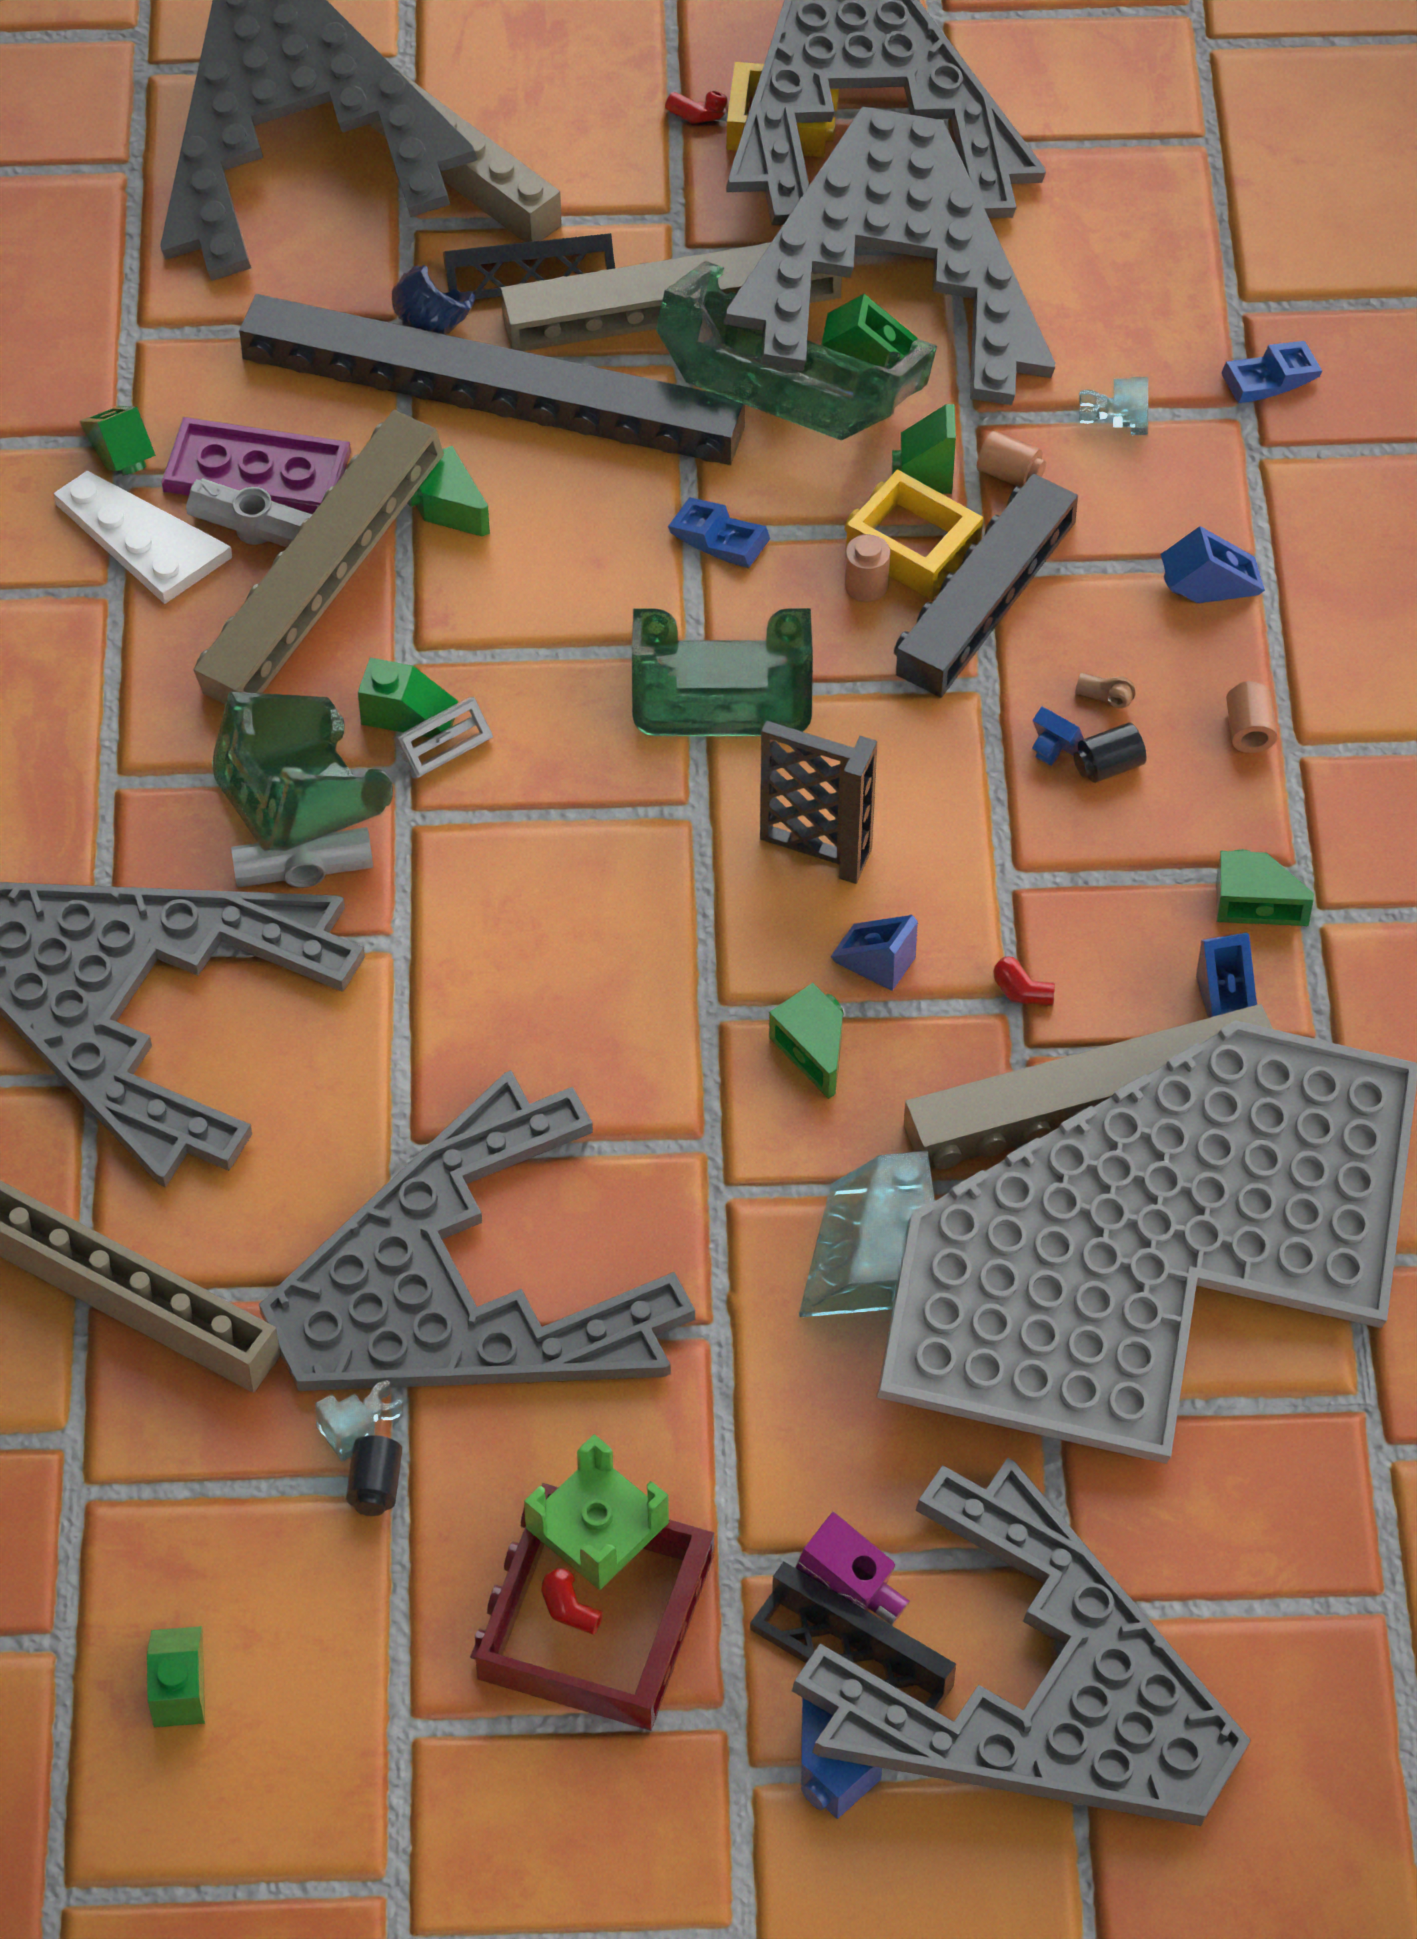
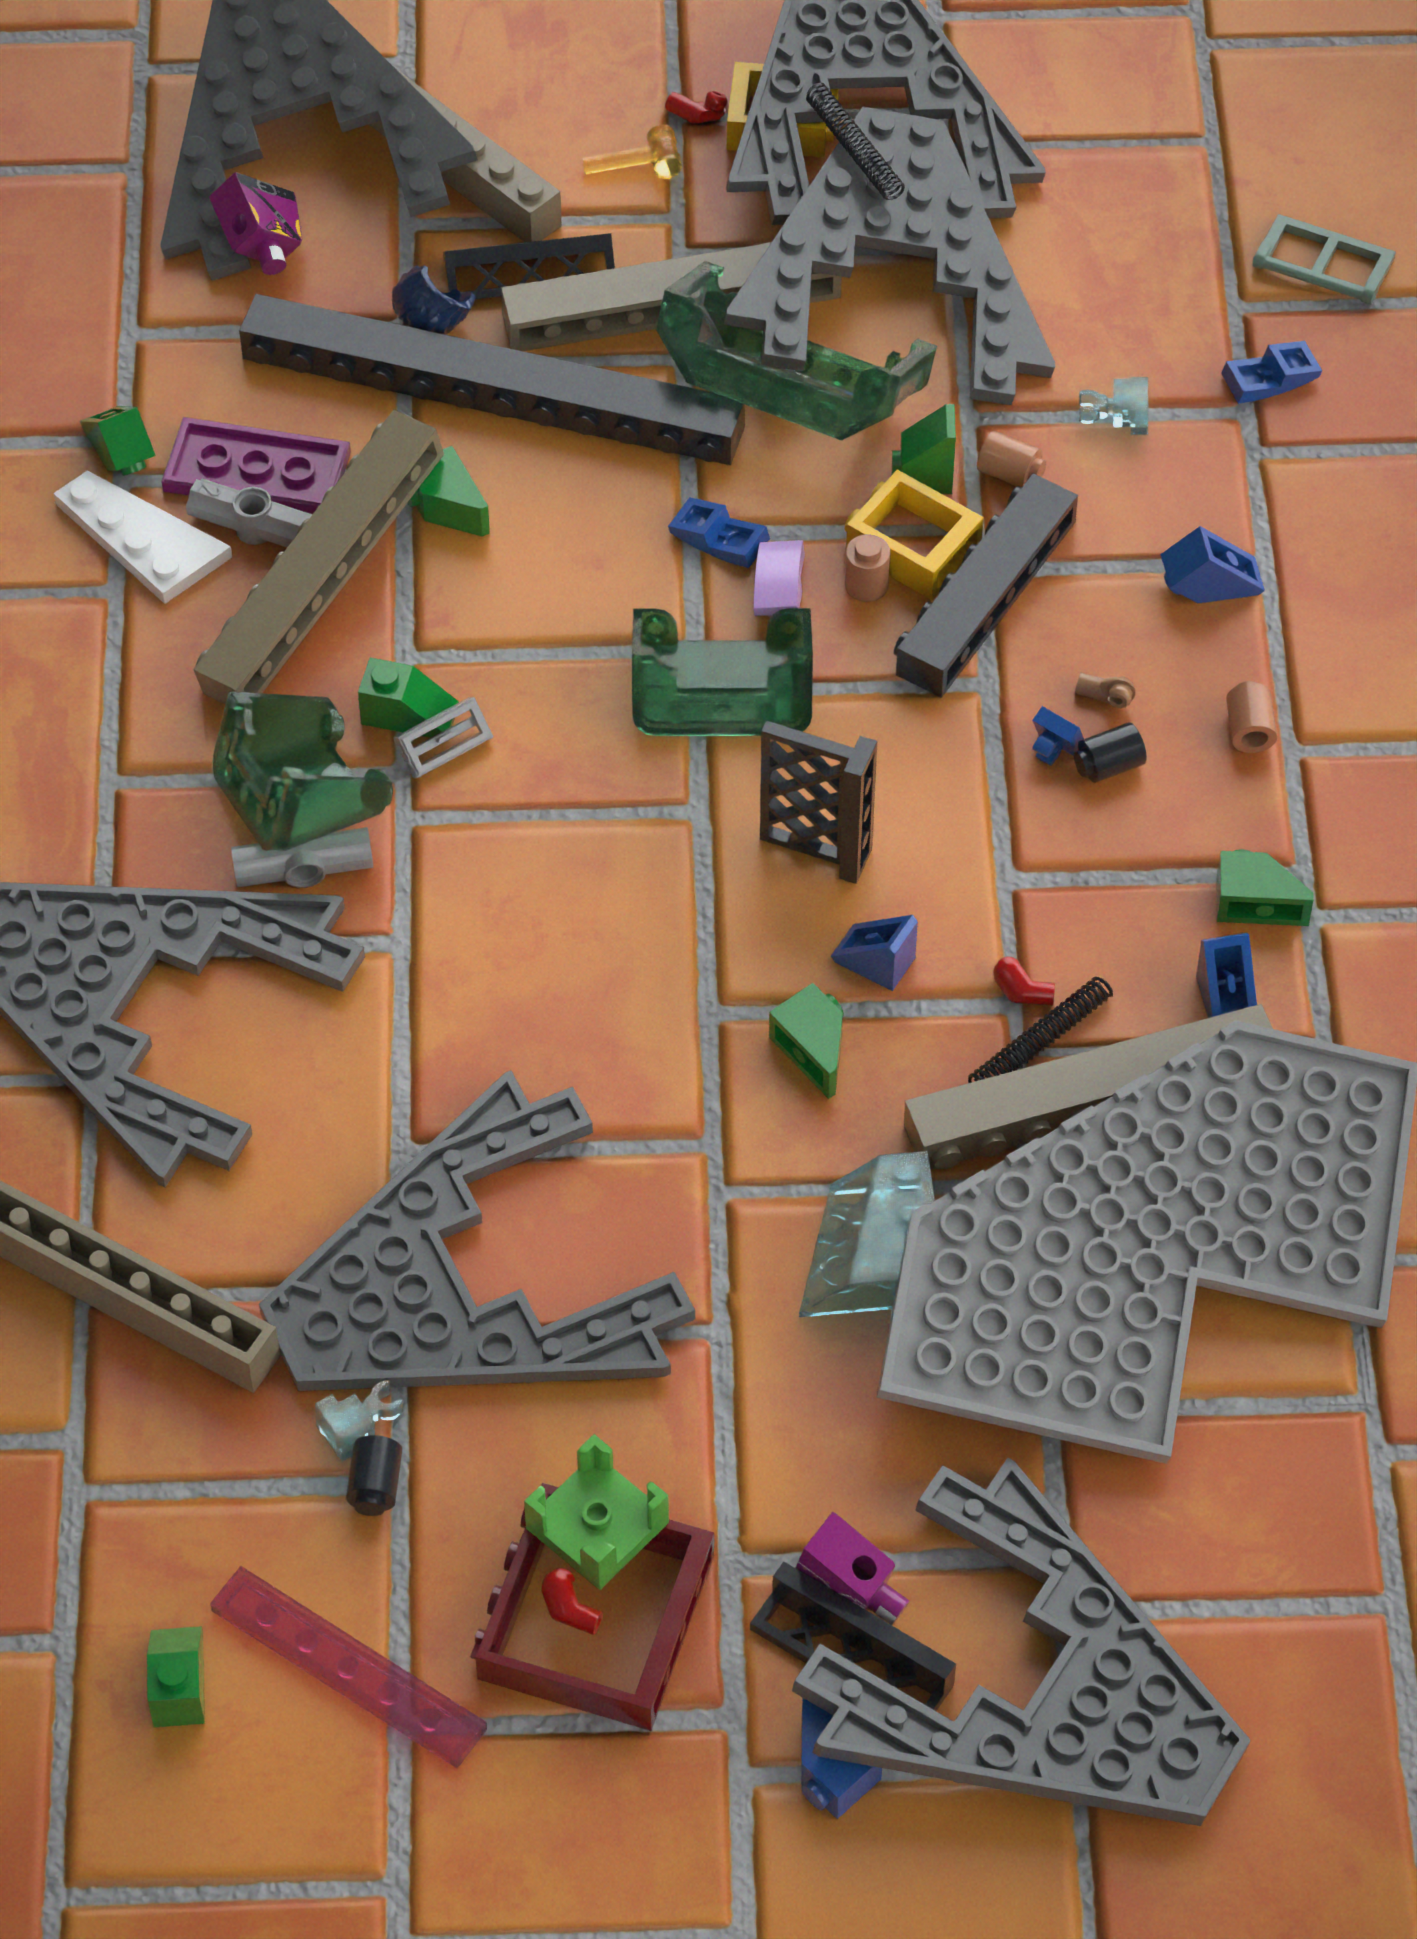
green slope [821,294,921,376] -> none
none -> magenta torso [209,172,302,275]
none -> clear pink tile [210,1566,487,1768]
none -> clear yellow piece [582,125,682,179]
none -> lavender slope [754,540,805,618]
none -> black piece [806,83,905,200]
none -> black piece [968,977,1113,1083]
none -> sand green window [1252,214,1396,305]

